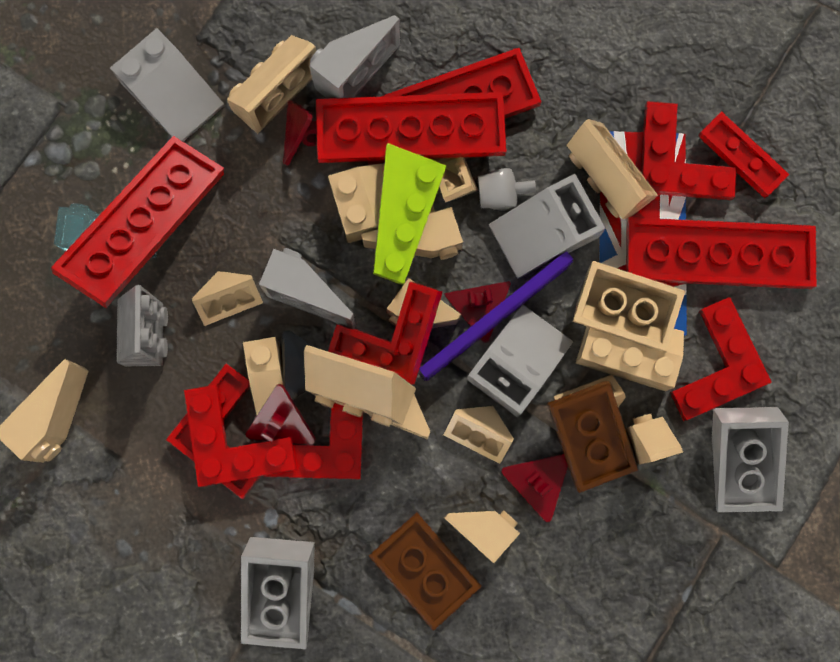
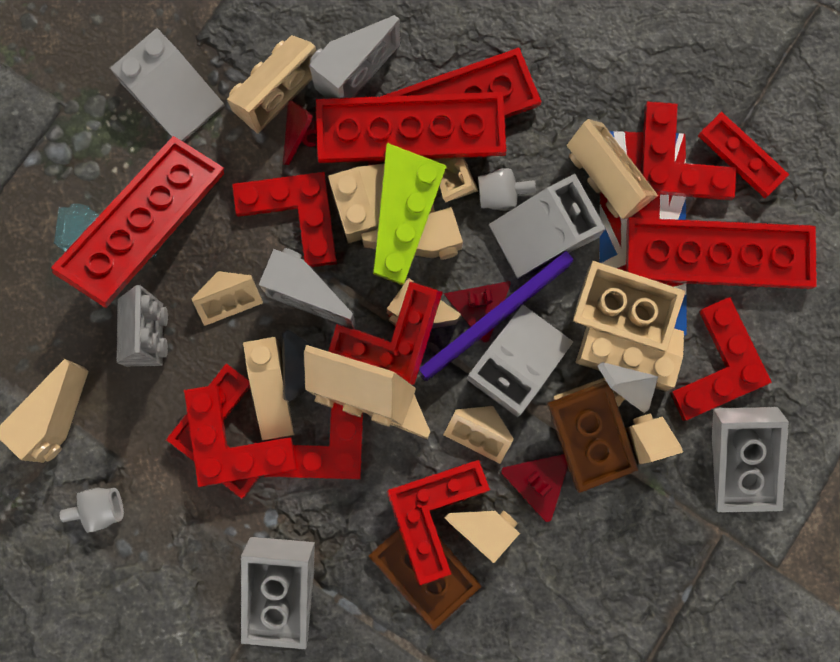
dark red piece [245,384,316,445] -> none
none -> light grey piece [60,487,124,533]
none -> red plate [232,172,337,267]
none -> red plate [387,460,490,586]
none -> light grey slope [597,362,658,413]

